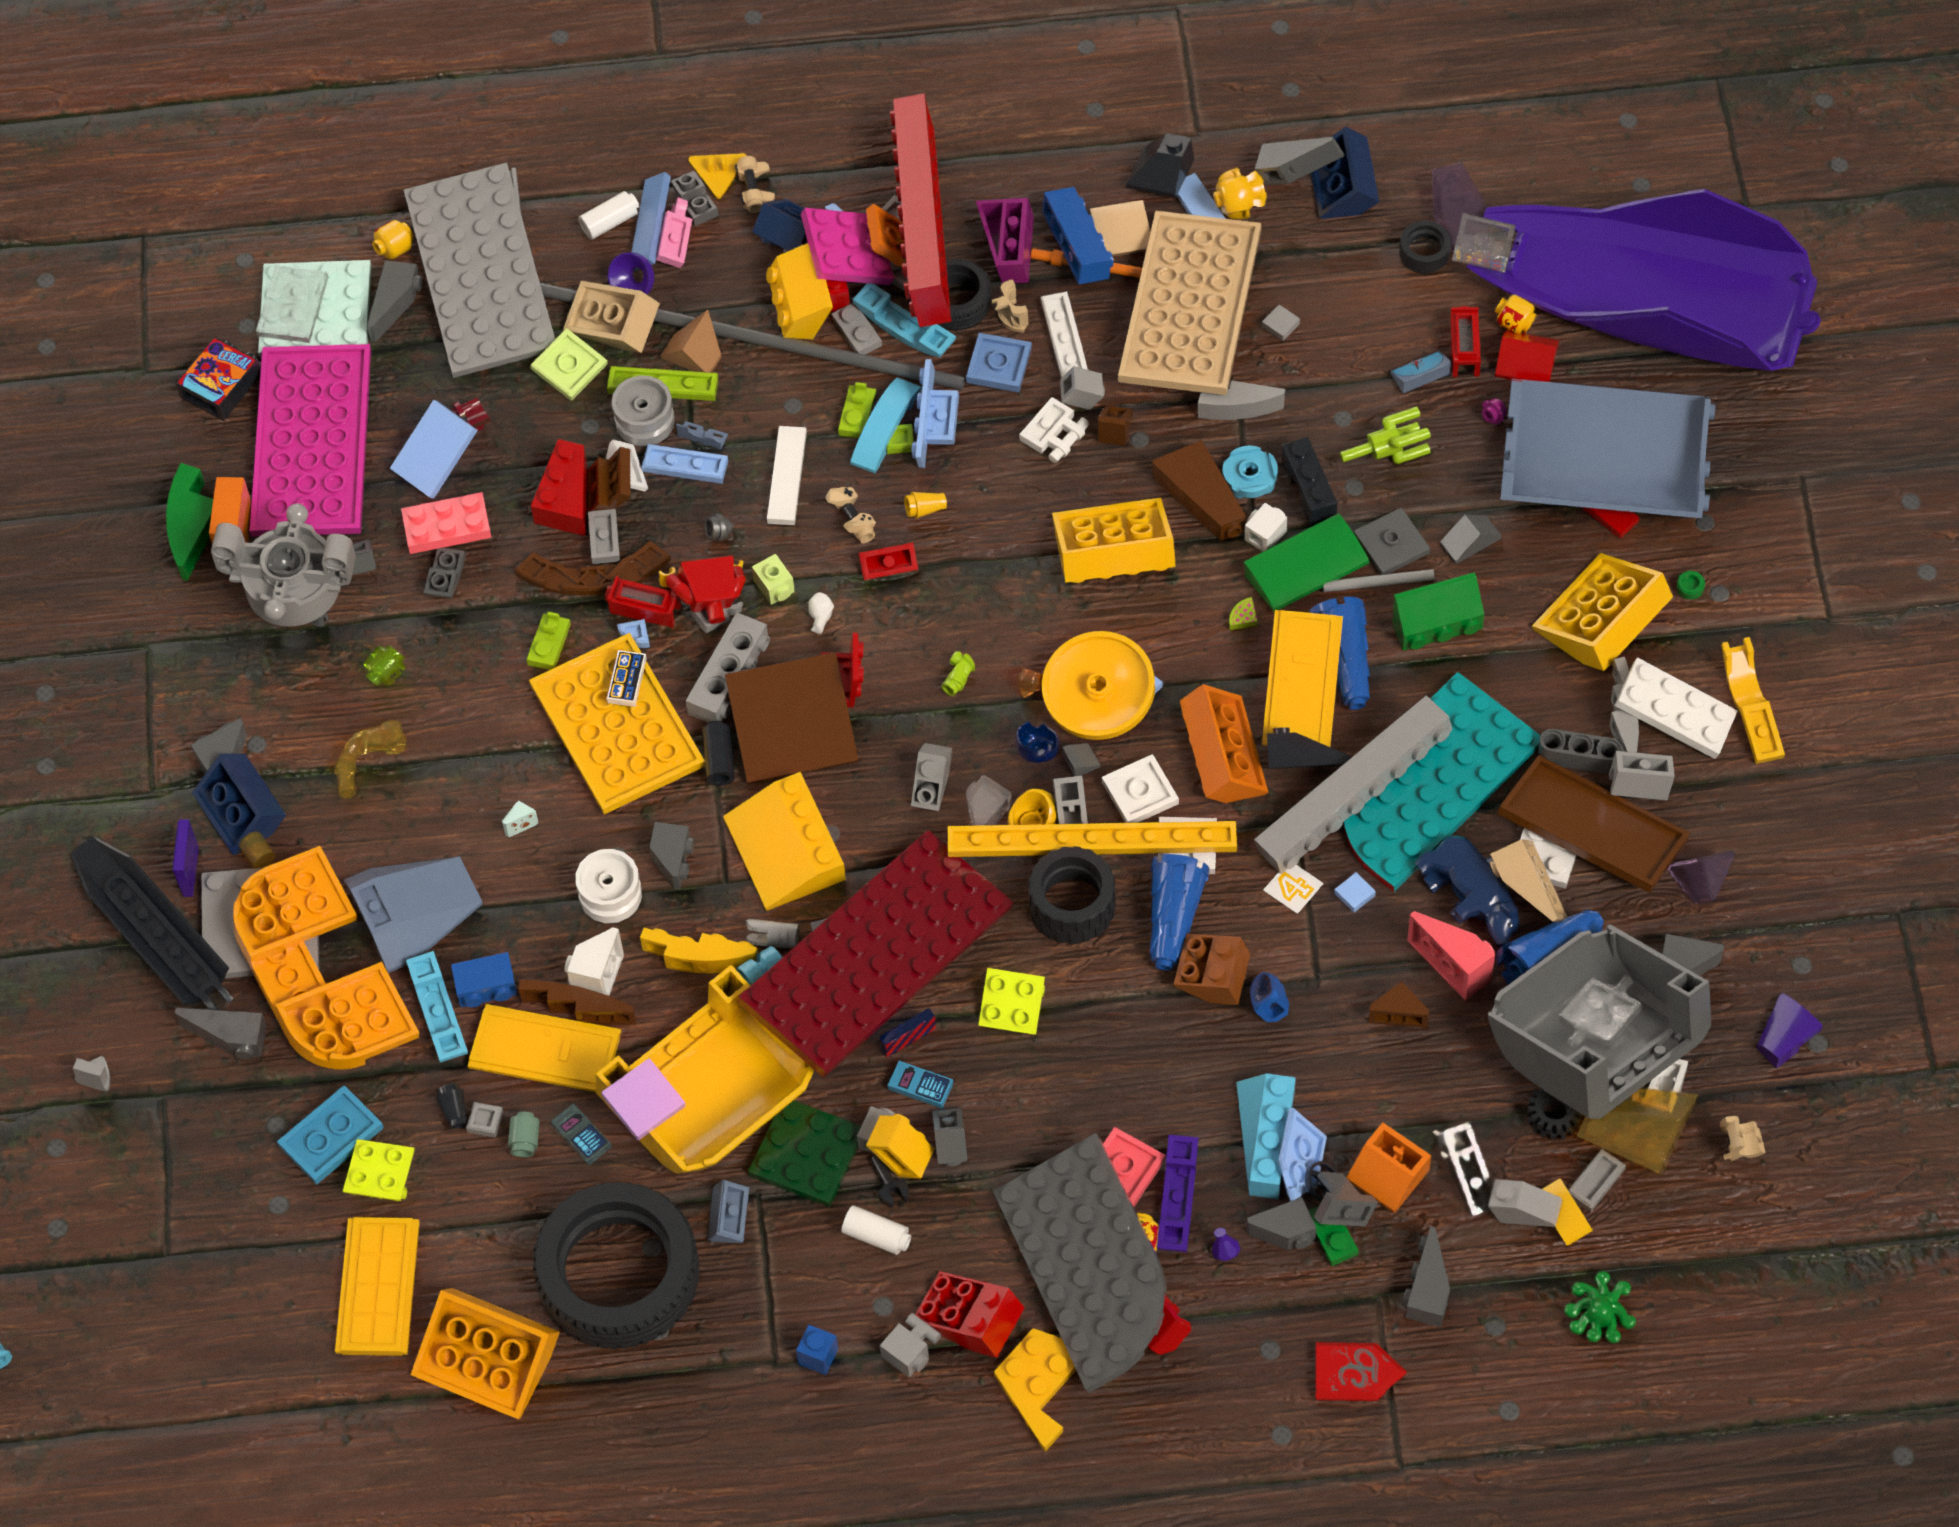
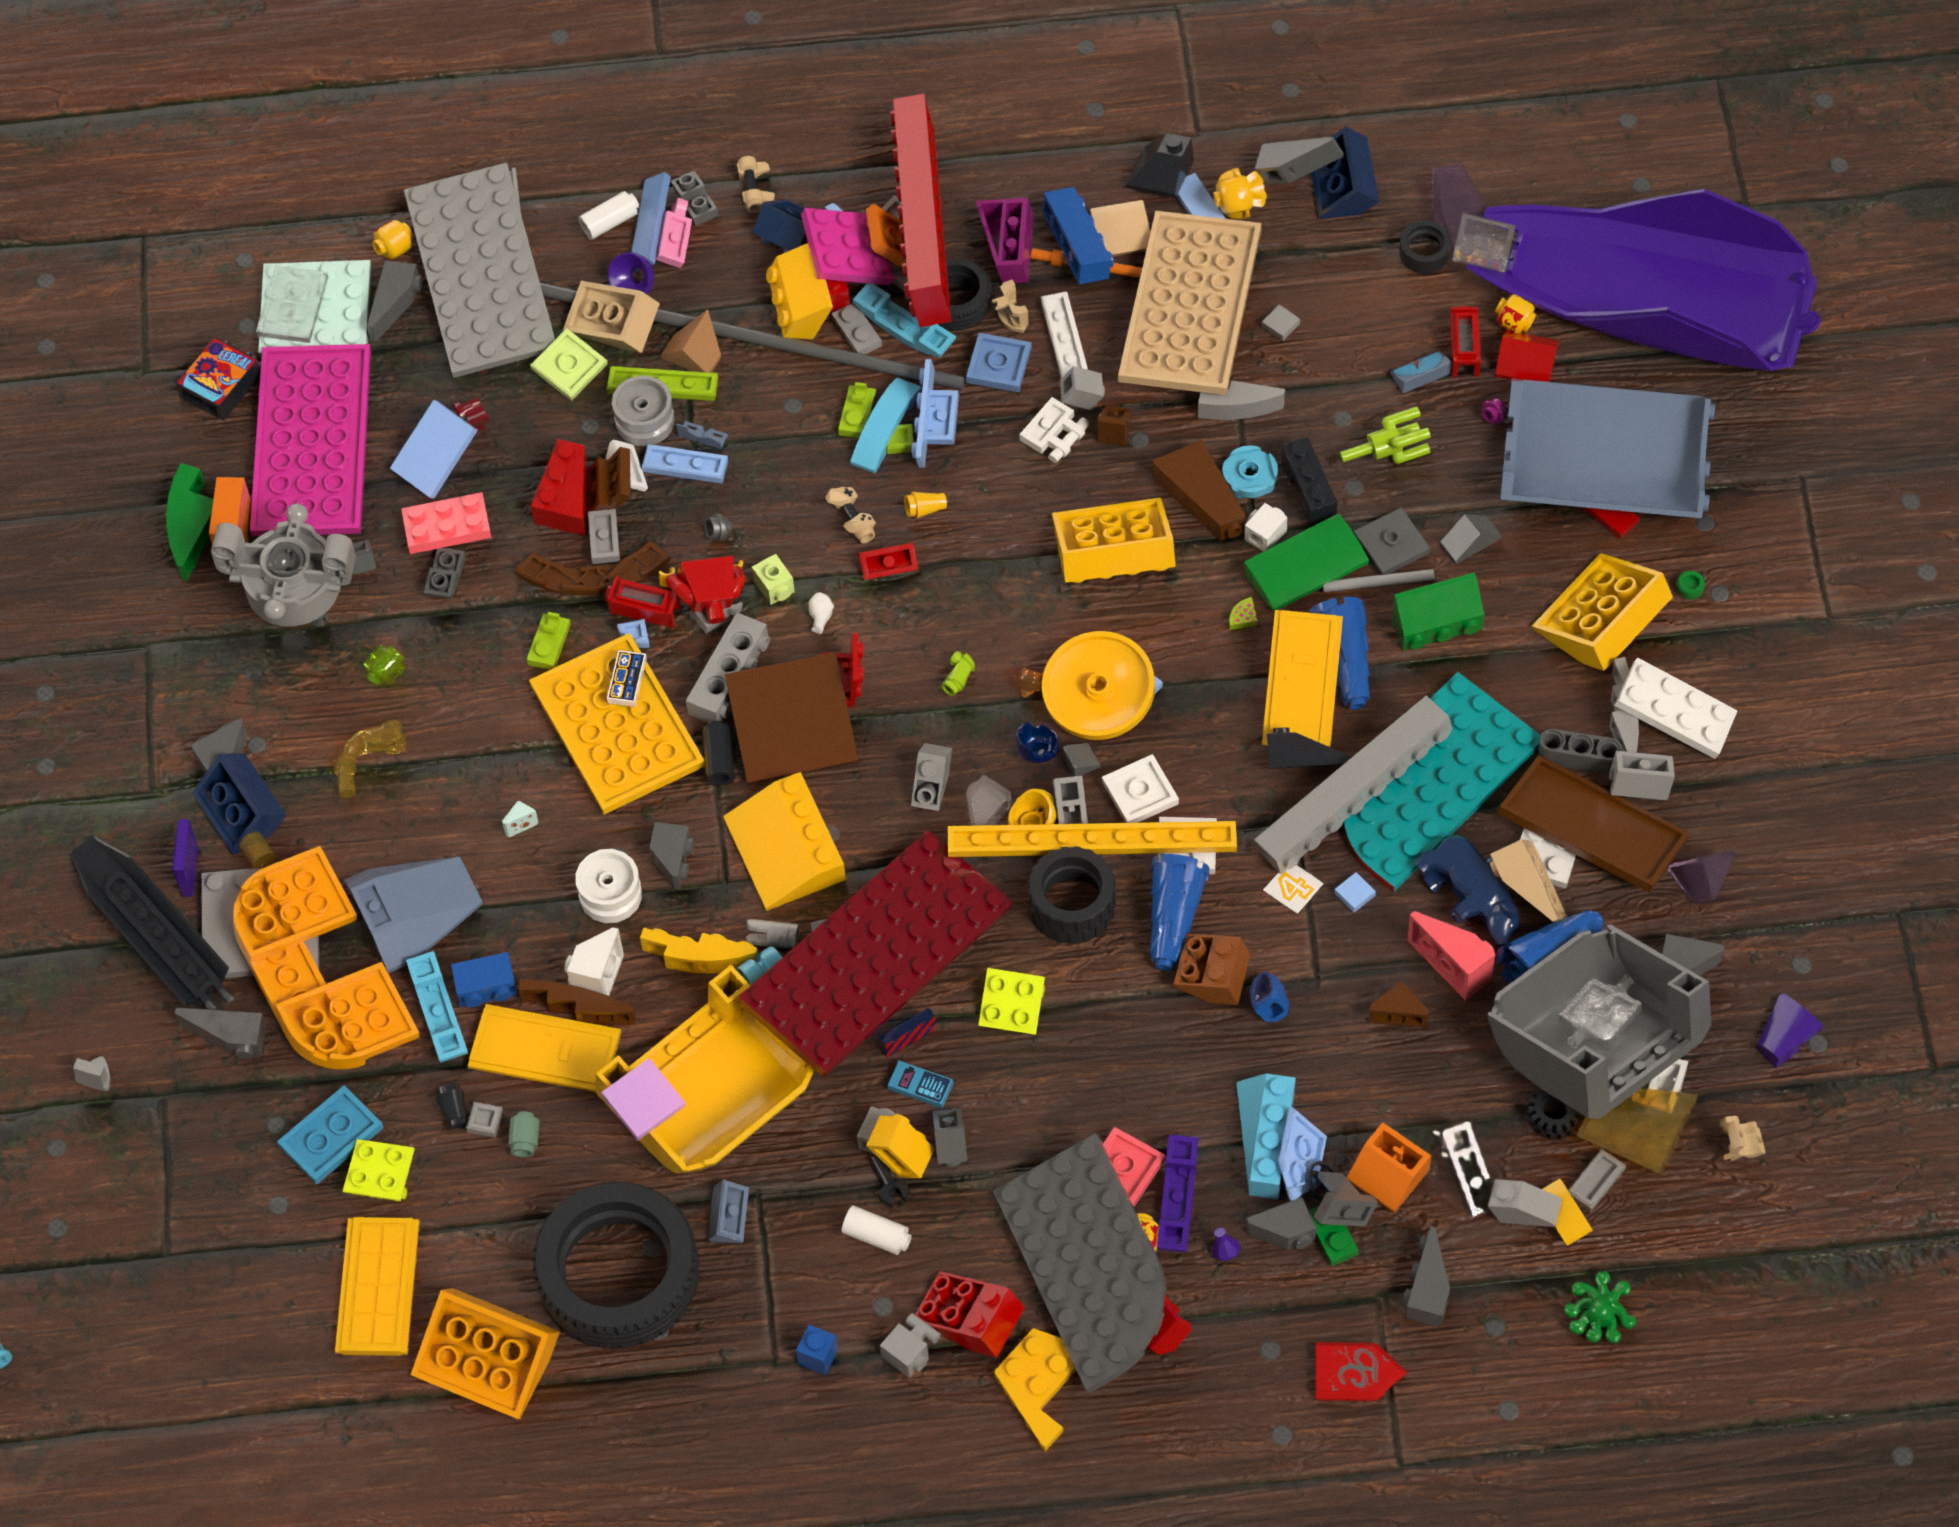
tile [551,1103,612,1165] -> none
yellow piece [689,153,746,199] -> none
dark green plate [748,1100,861,1207] -> none
white tile [767,426,807,525] -> none
orange slope [1180,684,1268,803] -> none
yellow piece [1721,637,1785,764] -> none

